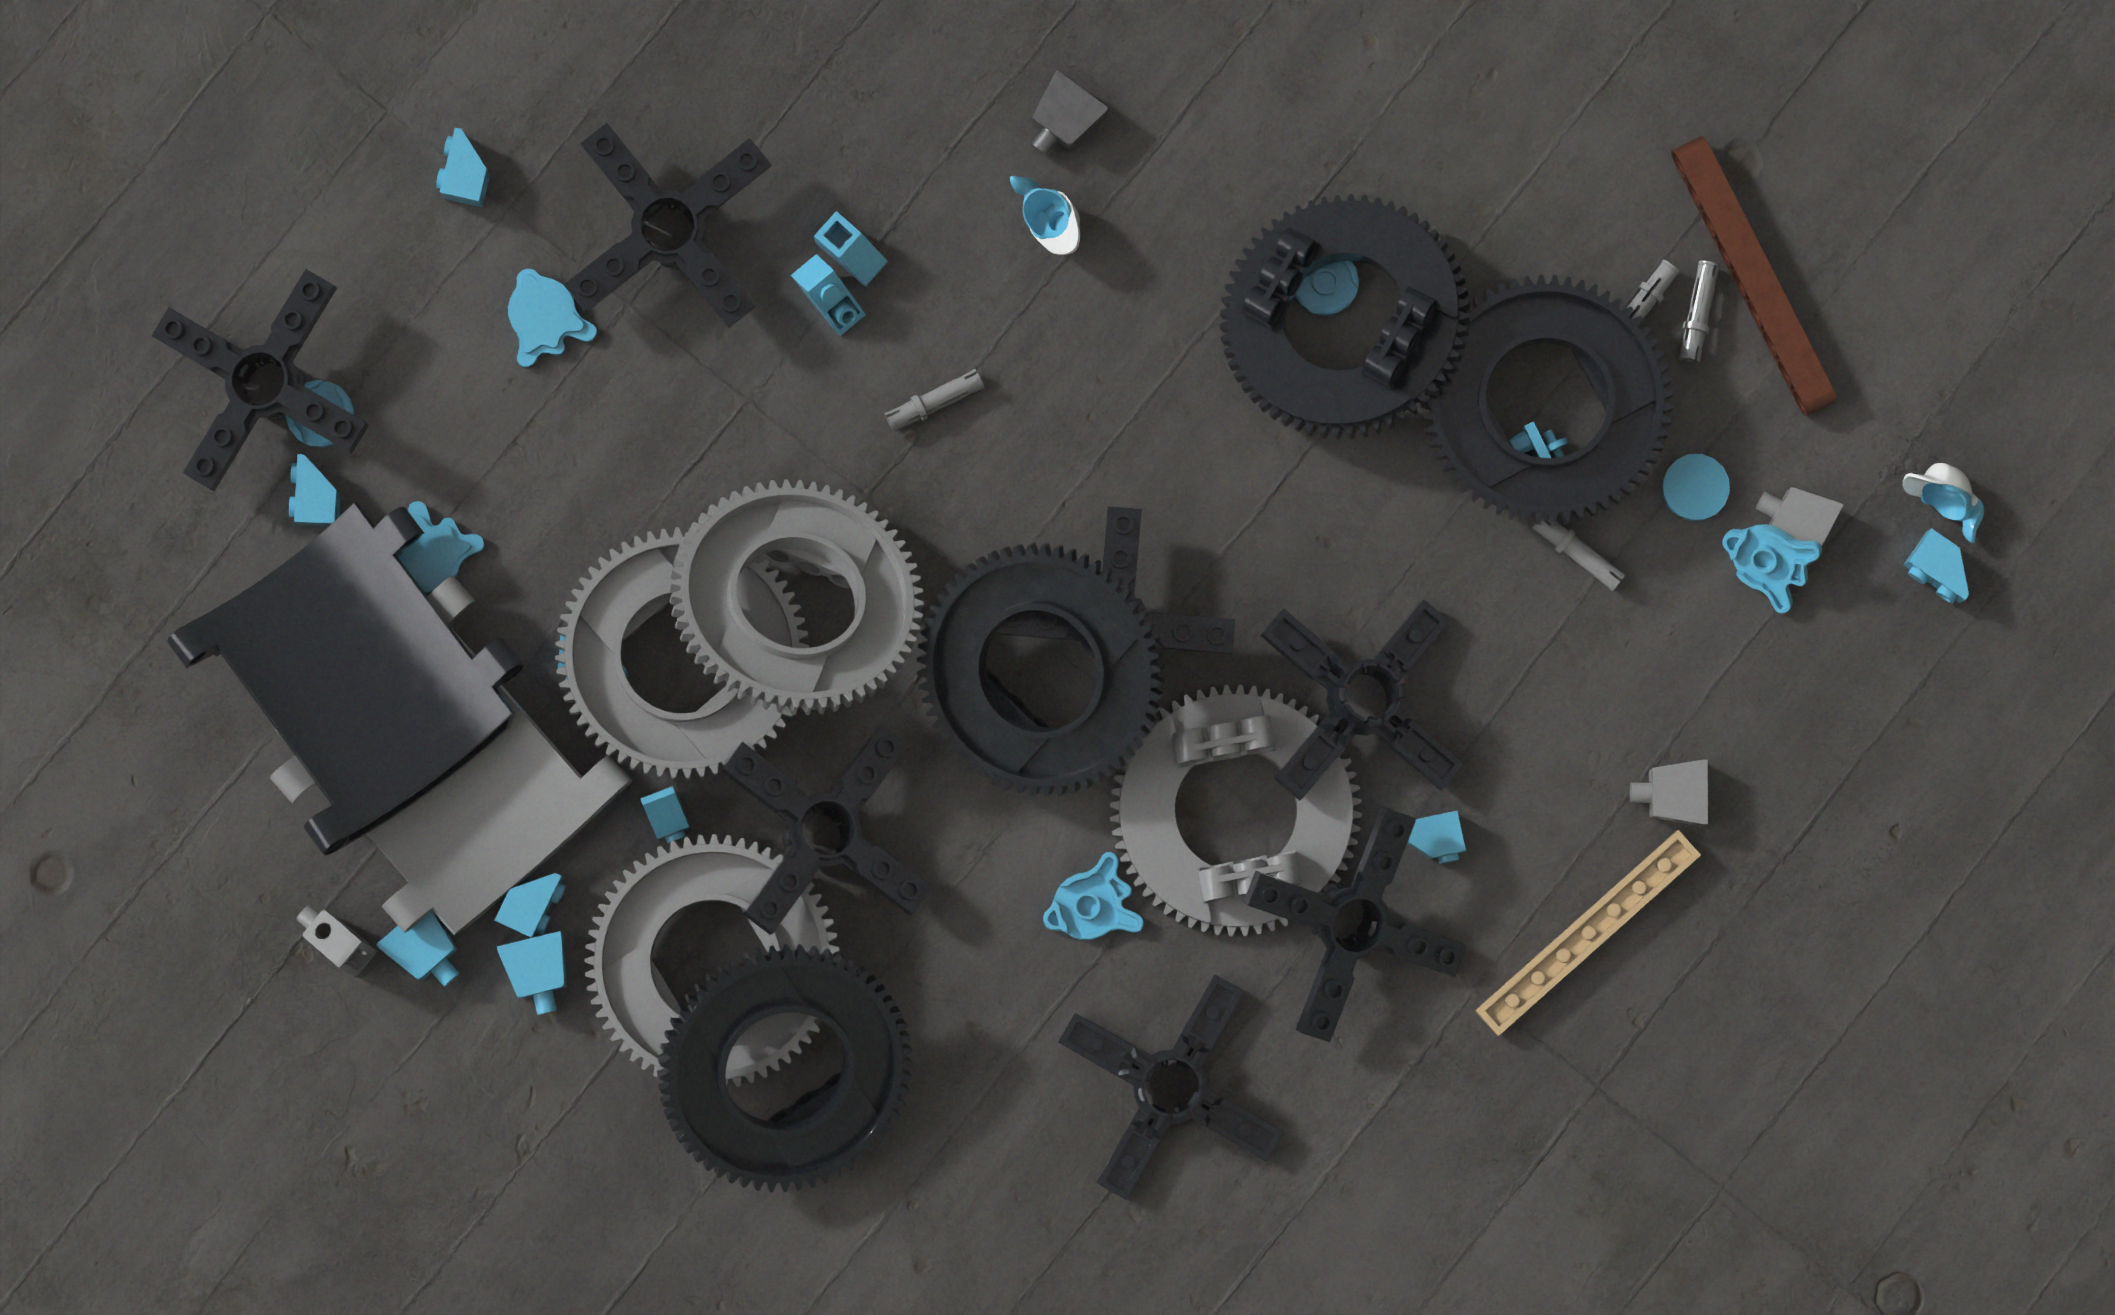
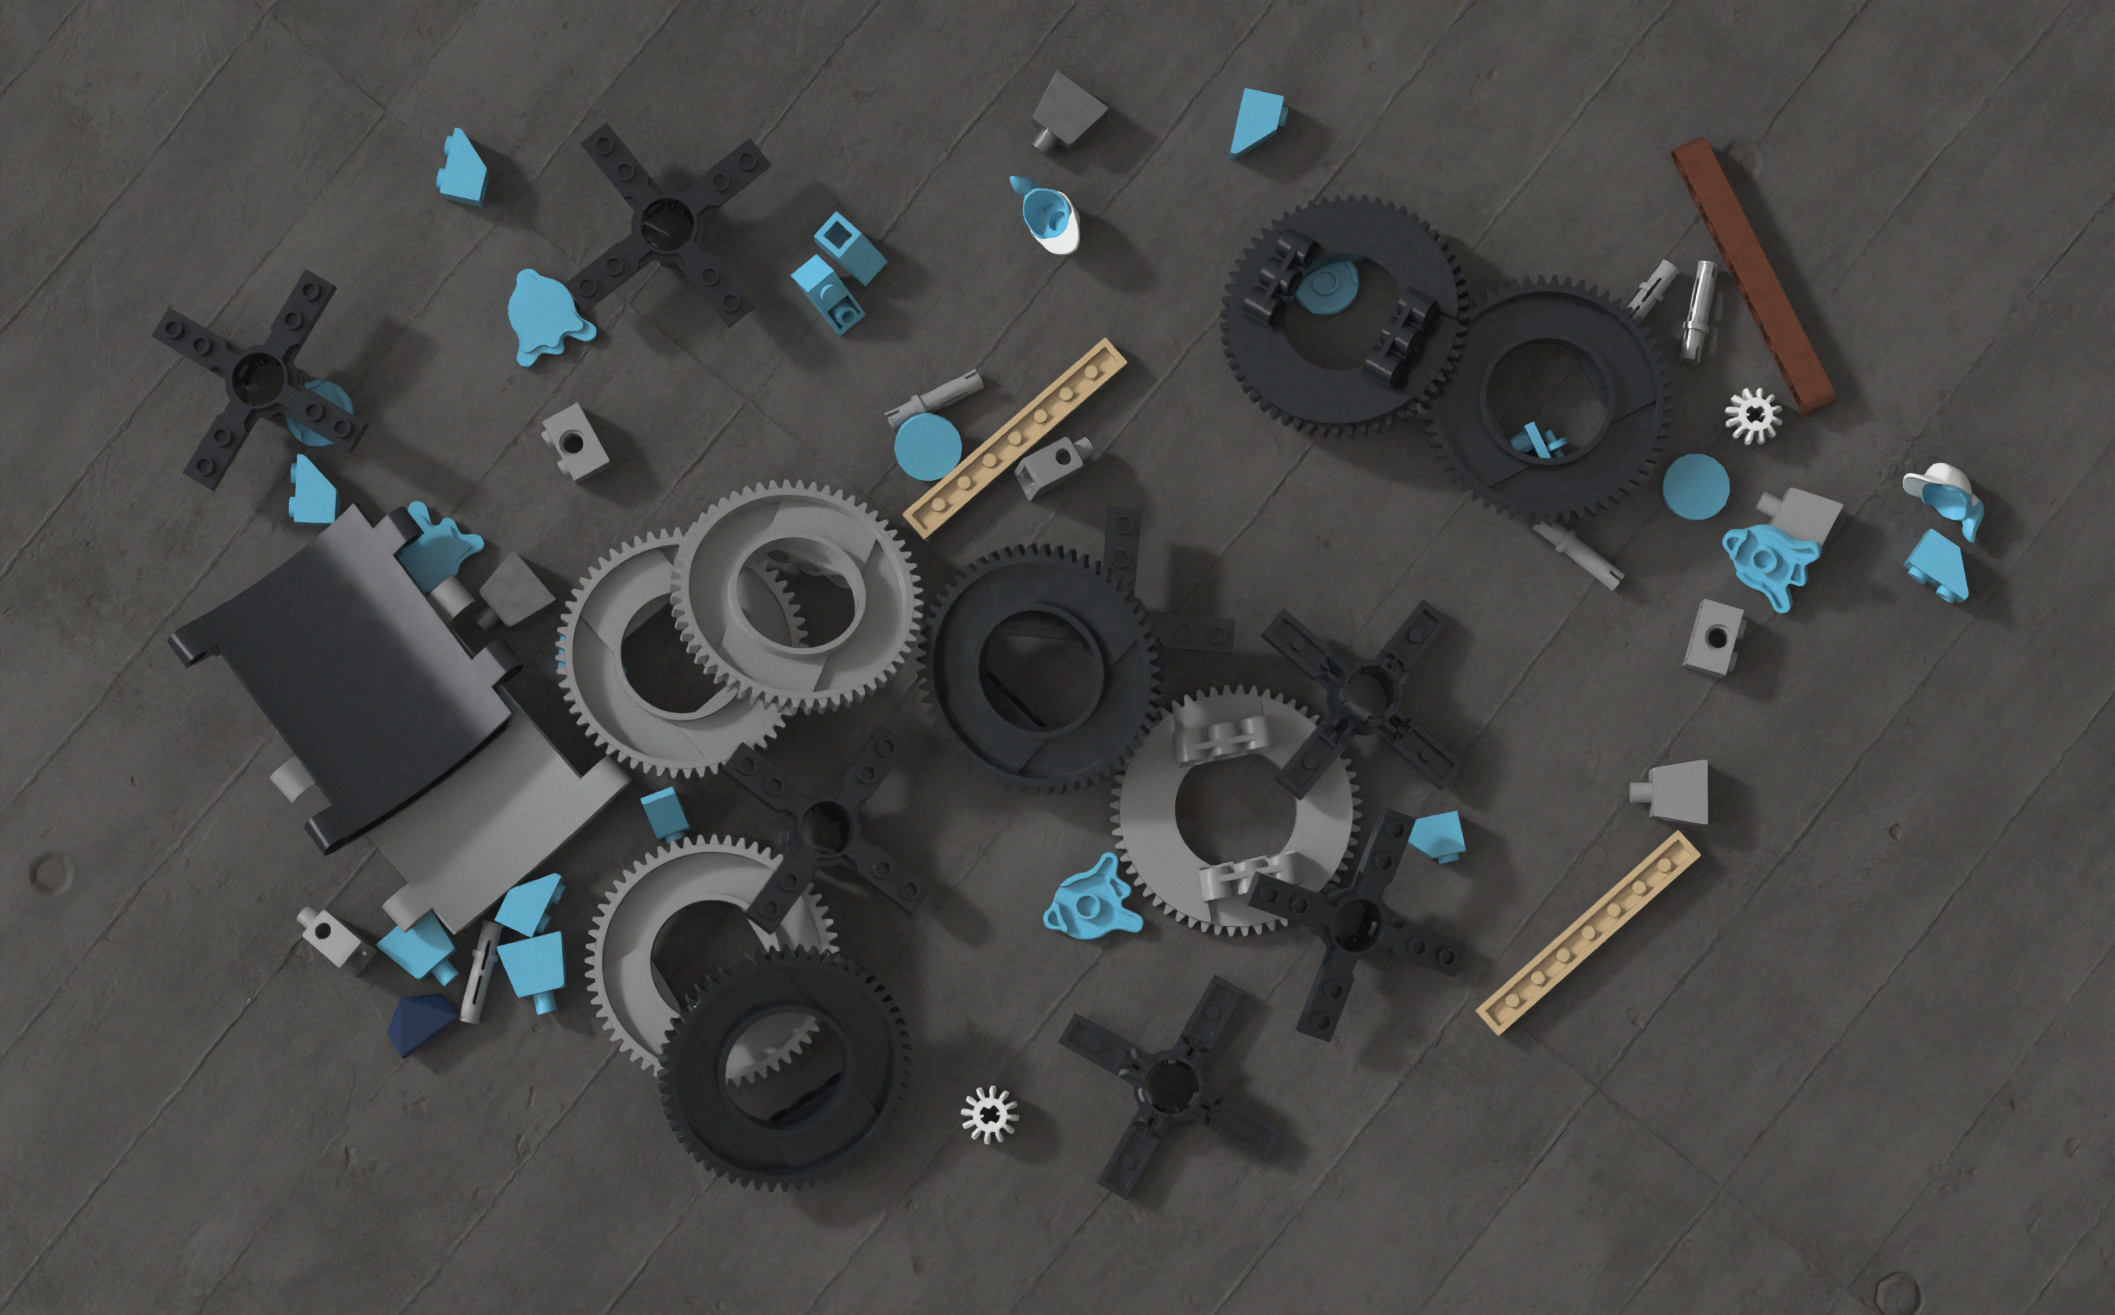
none -> dark blue slope [387,993,460,1060]
none -> light grey pin [459,920,504,1025]
none -> flat silver torso [473,551,559,632]
none -> light grey brick [541,402,613,485]
none -> medium azure tile [894,413,962,481]
none -> tan plate [902,337,1128,541]
none -> white gear [961,1086,1019,1144]
none -> light grey torso [1013,437,1095,502]
none -> medium azure slope [1229,88,1288,160]
none -> light grey brick [1682,599,1747,678]
none -> white gear [1725,388,1783,445]

